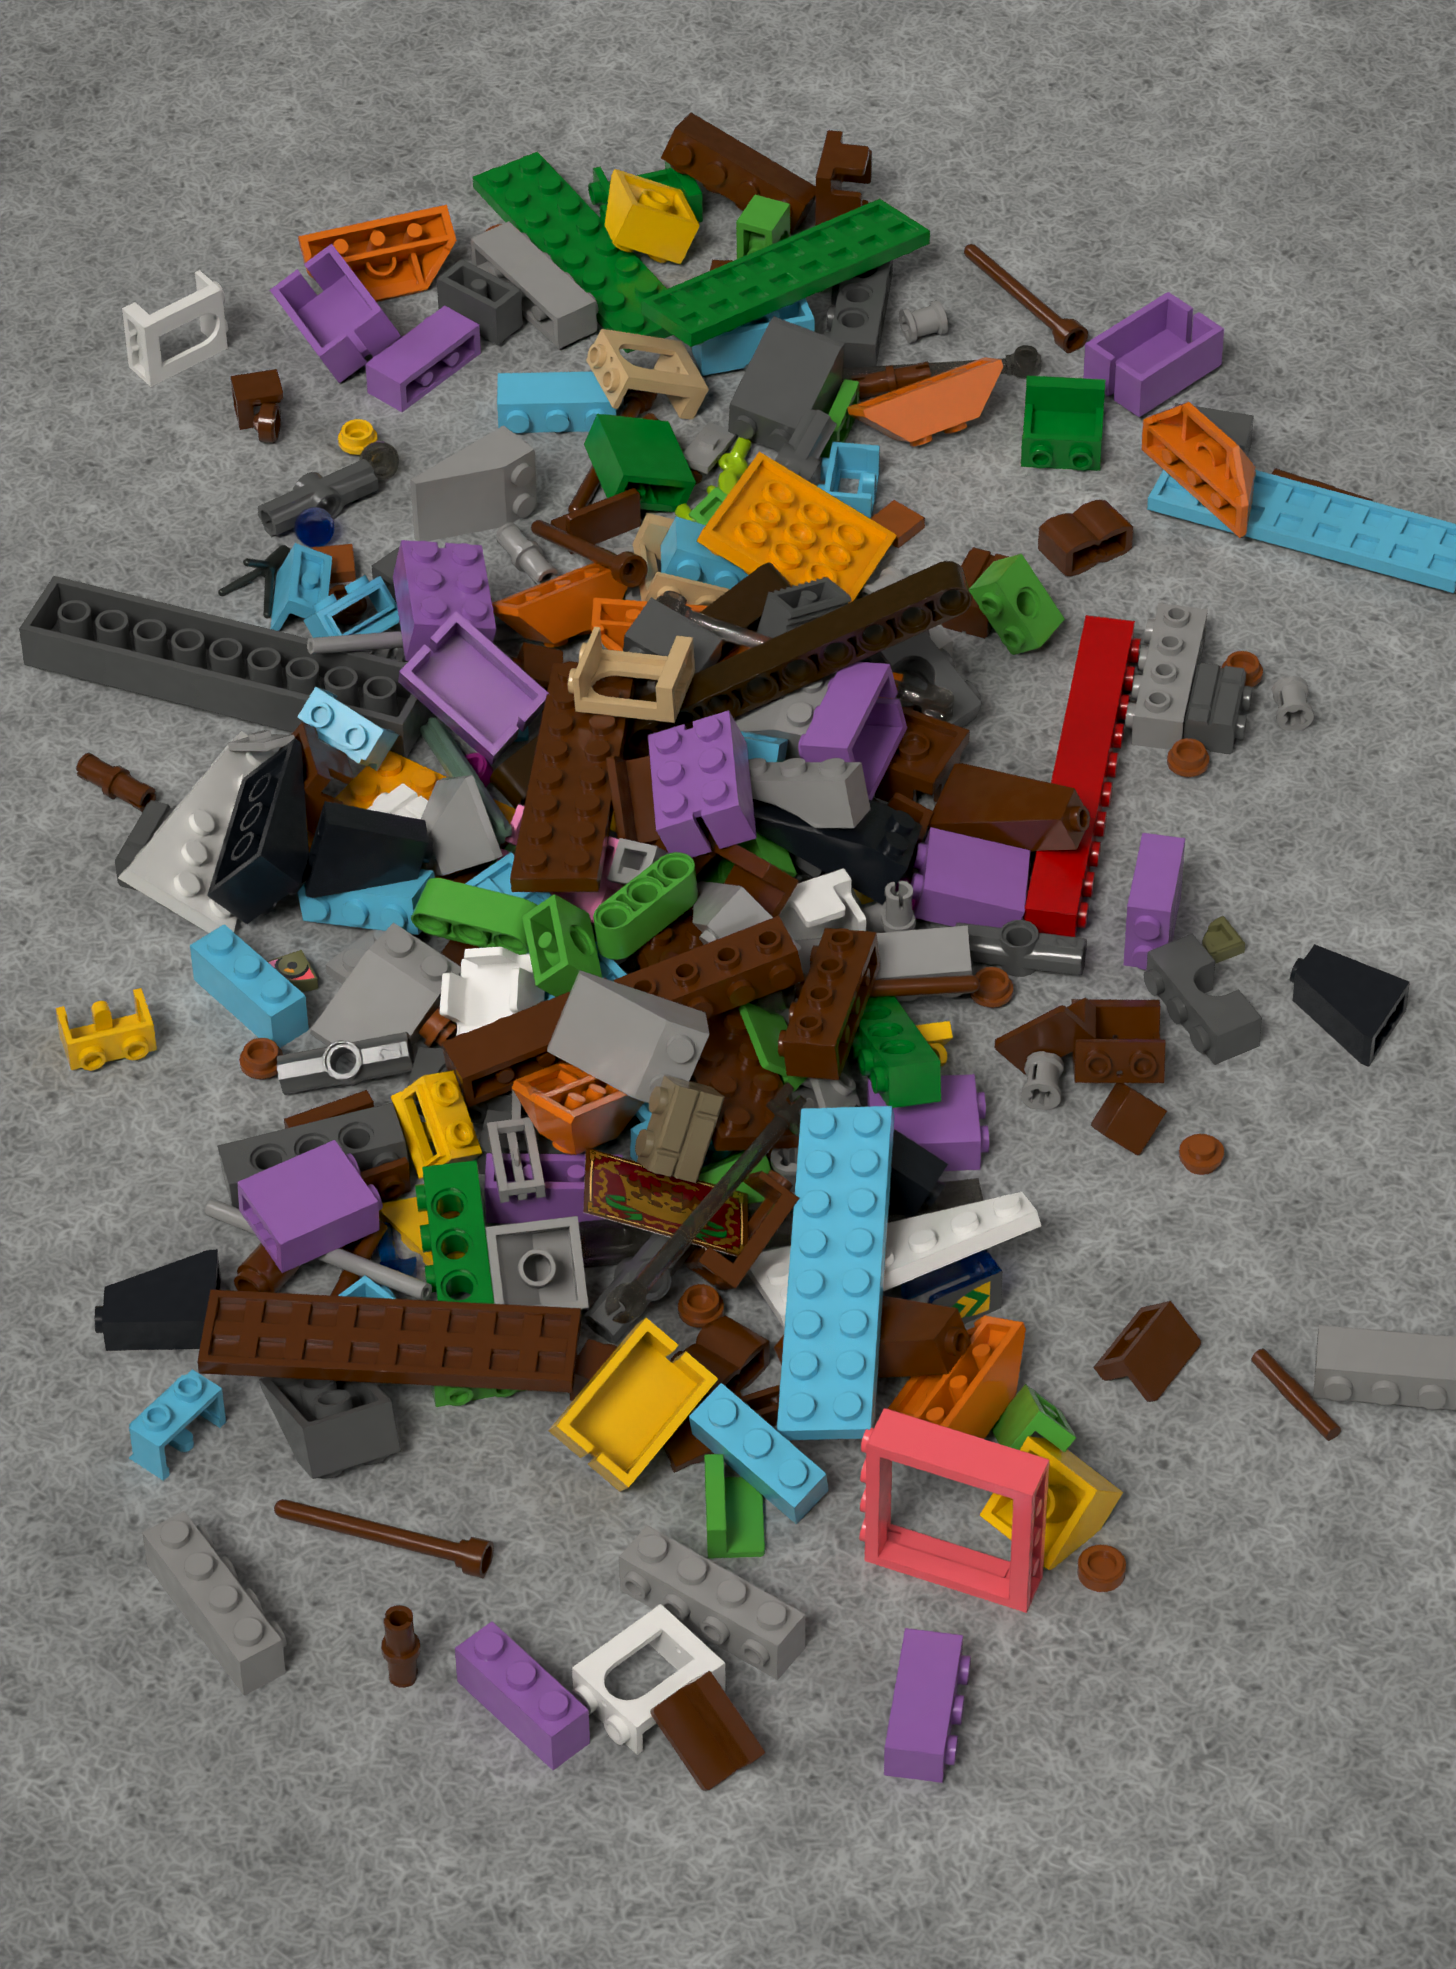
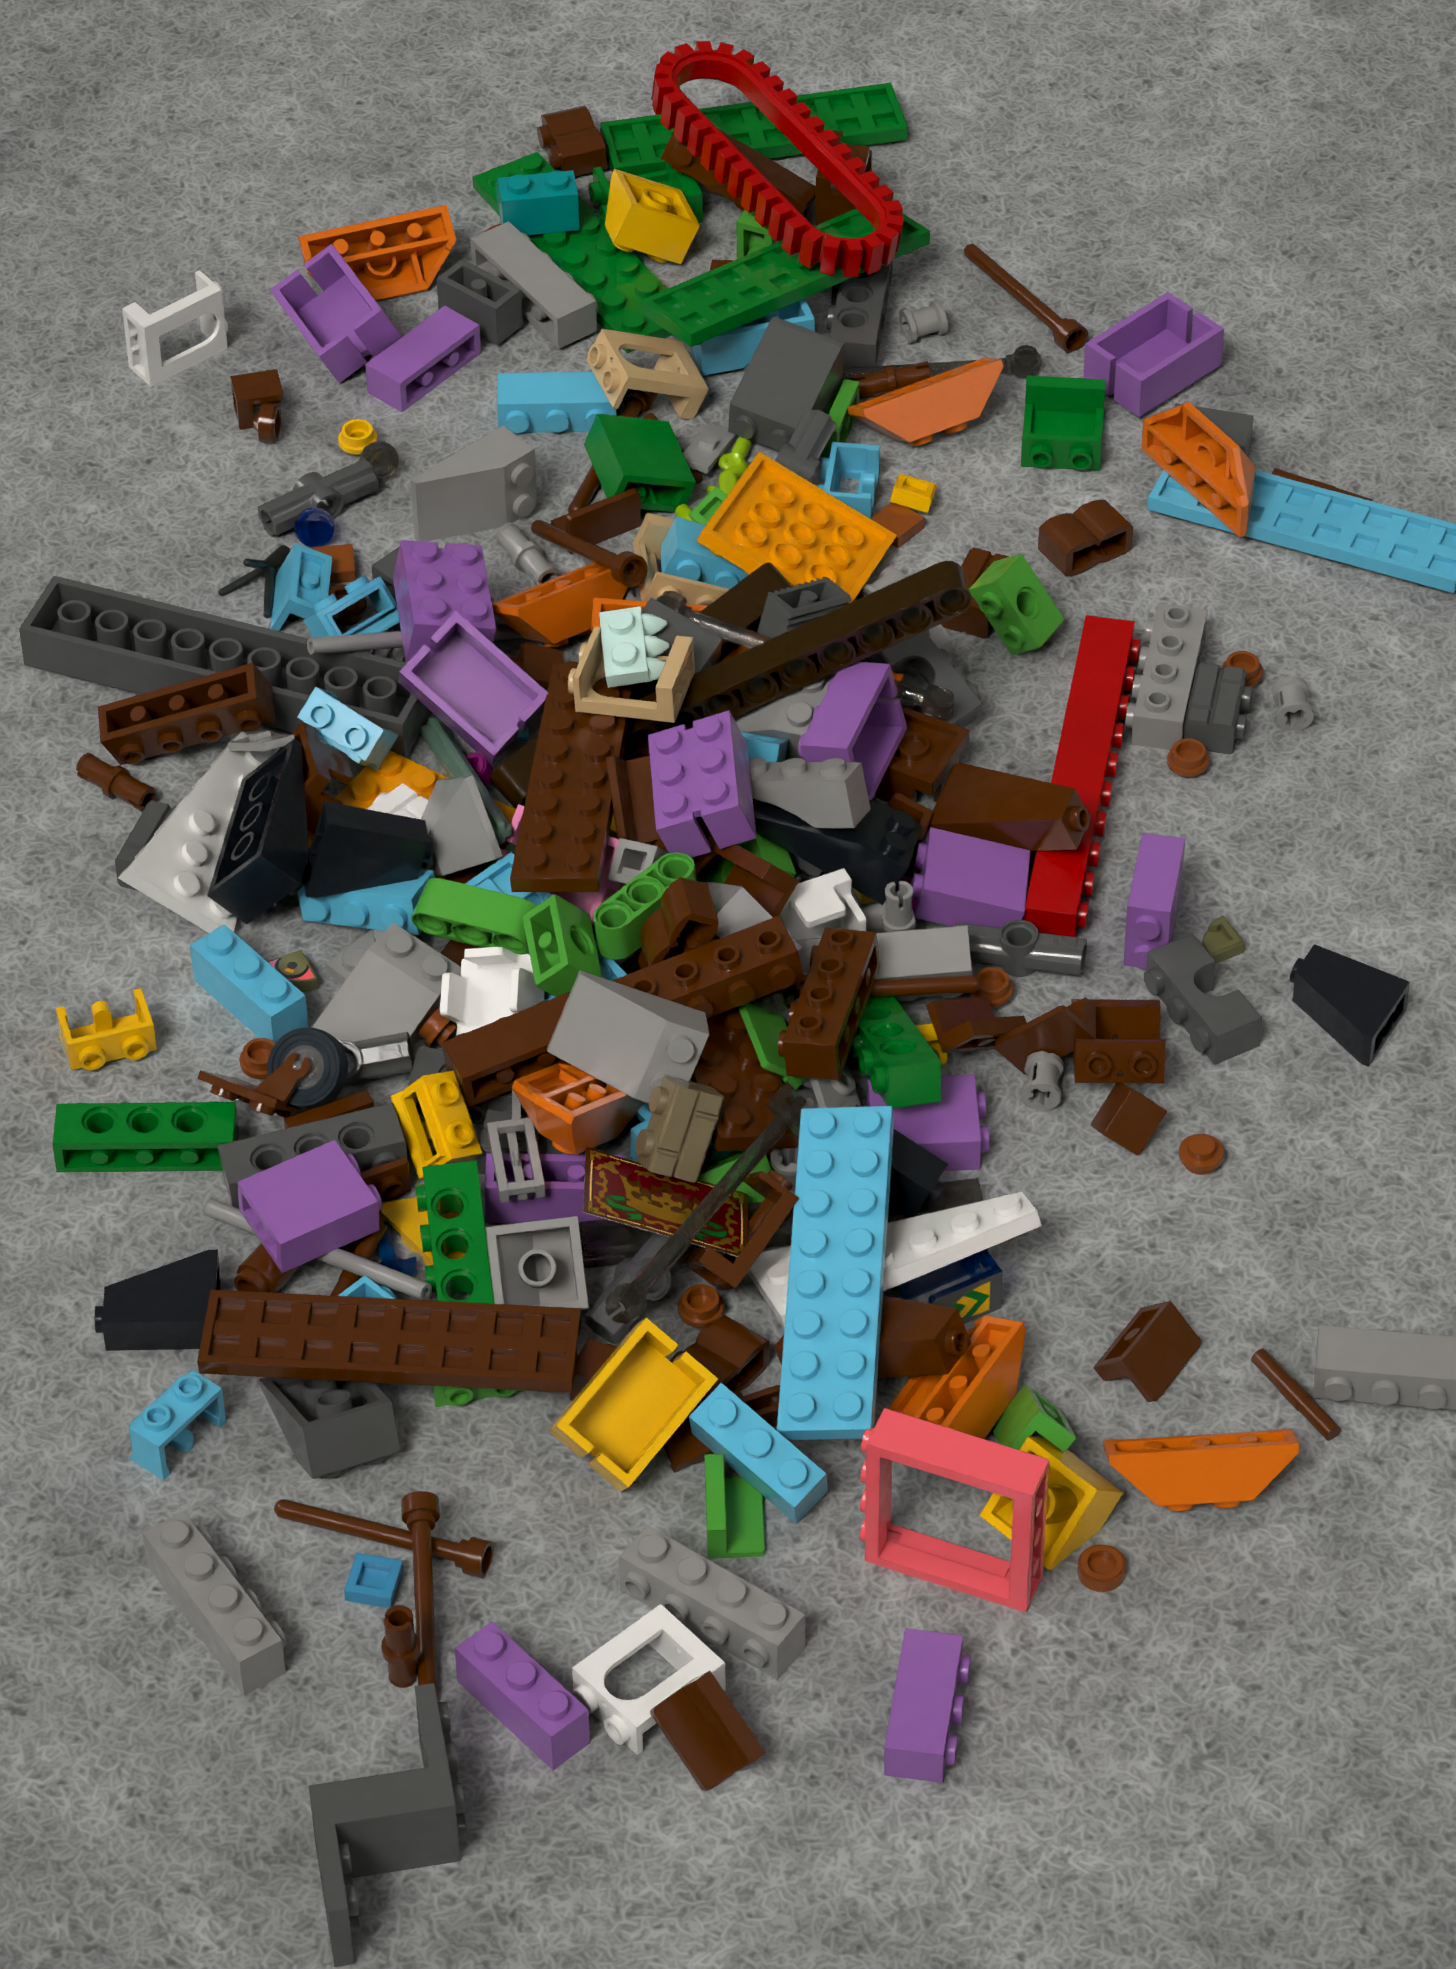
none -> green brick [52,1101,239,1173]
none -> reddish brown brick [98,663,276,765]
none -> plate [197,1027,348,1118]
none -> dark grey bracket [309,1683,468,1967]
none -> dark azure tile [344,1553,404,1608]
none -> reddish brown piece [401,1491,440,1701]
none -> teal slope [495,170,579,235]
none -> reddish brown brick [537,105,607,176]
none -> light aqua plate [599,606,669,688]
none -> green plate [600,83,908,175]
none -> reddish brown brick [639,877,719,977]
none -> red piece [651,41,904,277]
none -> yellow tile [889,473,937,513]
none -> reddish brown panel [926,997,1027,1053]
none -> orange wedge [1103,1428,1299,1511]

